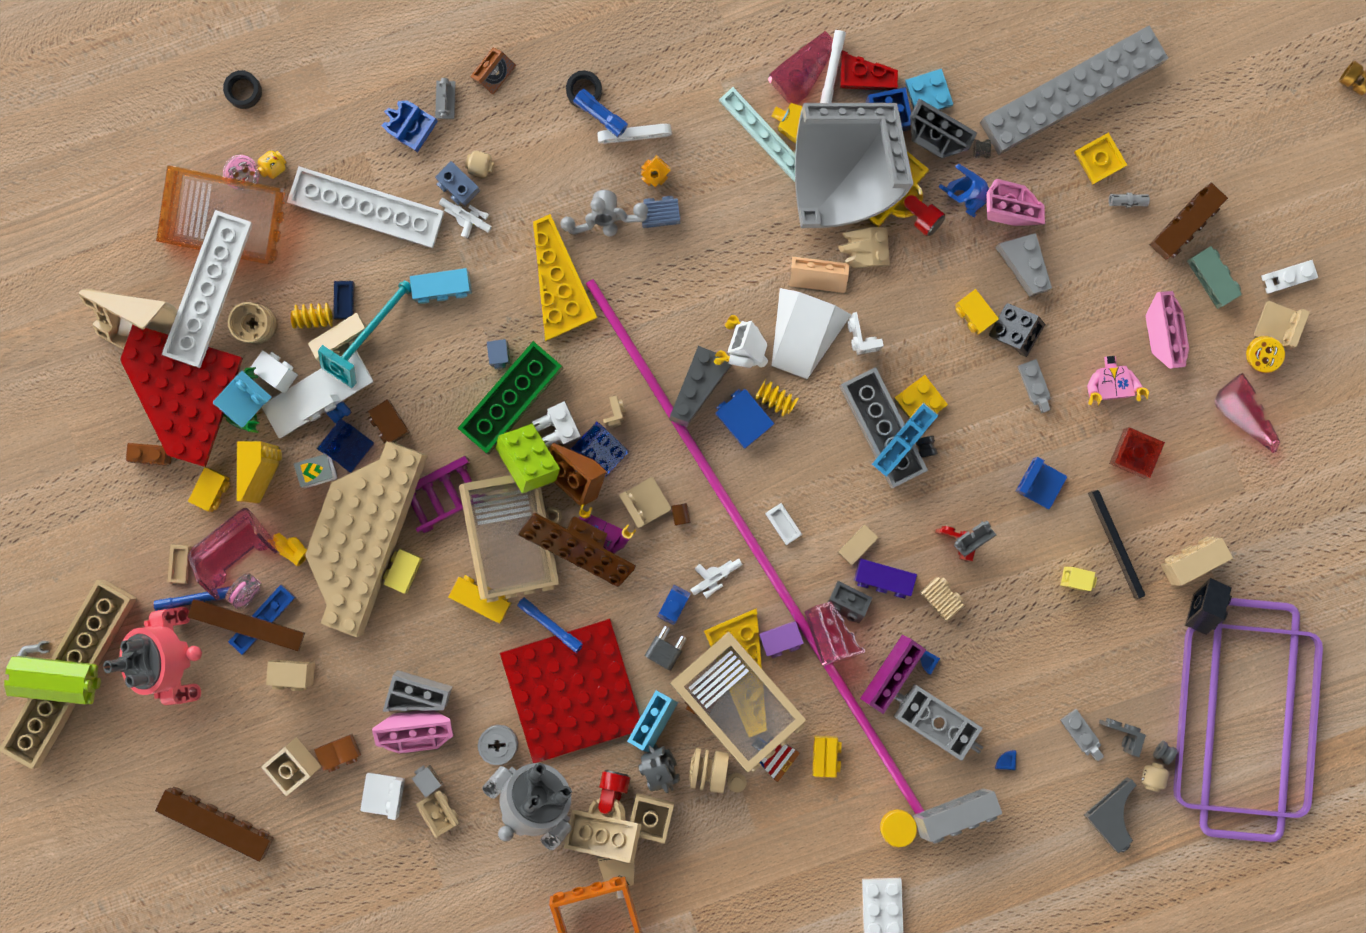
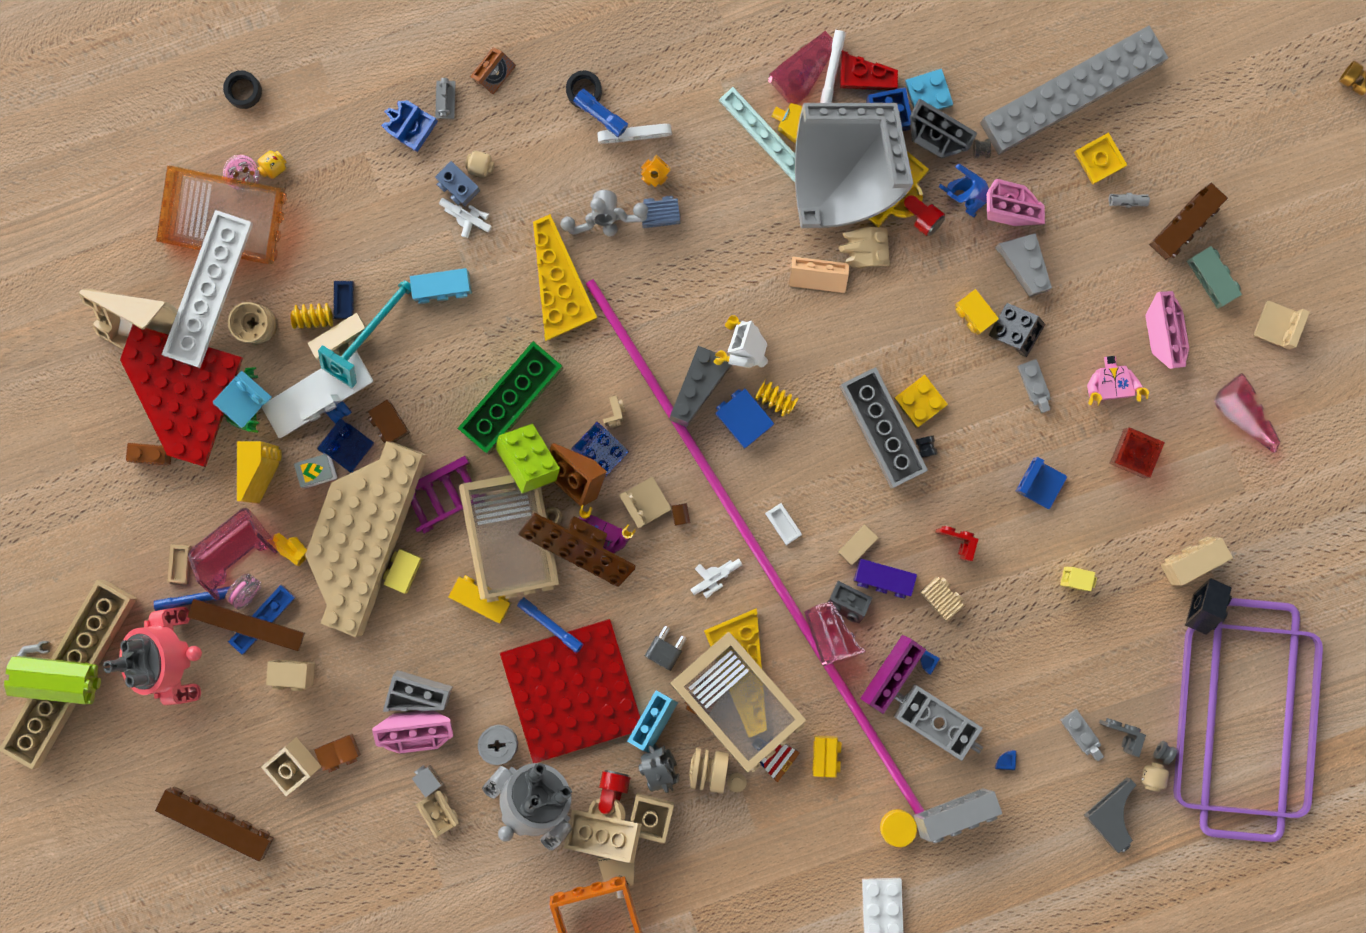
yellow brick [187,467,230,512] -> none
white brick [251,350,298,394] -> none
white plate [287,166,445,248] -> none
white bracket [360,773,405,820] -> none
sand blue brick [487,339,510,369] -> none
white brick [532,401,582,448] -> none
blue torso [657,585,691,625] -> none
medium lavender brick [759,621,804,658] -> none
white wedge [772,288,851,379] -> none
white bracket [847,312,883,355] -> none
dark azure slope [872,403,938,477] -> none
dark grey hinge [954,521,996,557] -> none
black tile [1088,490,1145,599] -> none
yellow head [1246,336,1285,373] -> none
white plate [1261,260,1318,294] -> none

